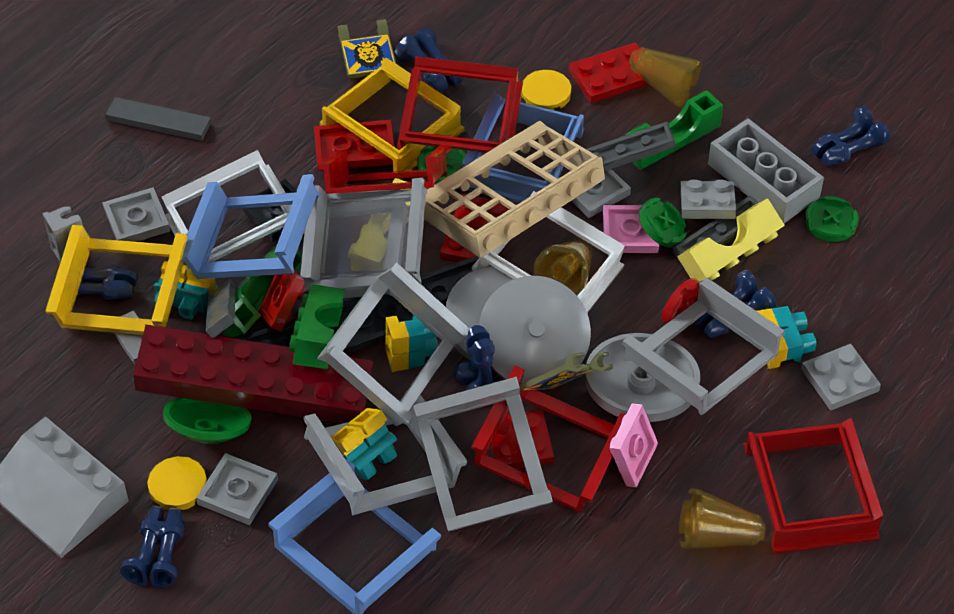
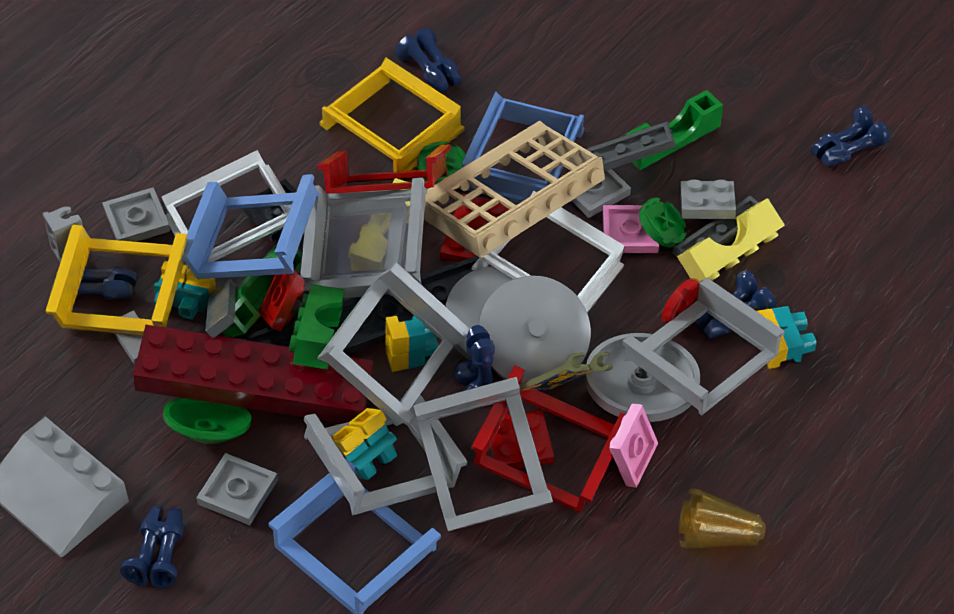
dark grey tile [105,97,211,141] -> none
yellow tile [147,456,207,510] -> none
red plate [314,120,394,171] -> none
flag [337,19,396,79] -> none
red piece [397,56,523,166] -> none
yellow tile [521,70,572,110] -> none
clear yellow cone [534,239,593,294] -> none
red plate [569,42,659,104] -> none
clear yellow cone [629,47,702,107] -> none
light grey brick [708,119,824,223] -> none
red piece [744,418,883,554] -> none
light grey plate [801,344,881,411] -> none
green tile [805,196,859,242] -> none

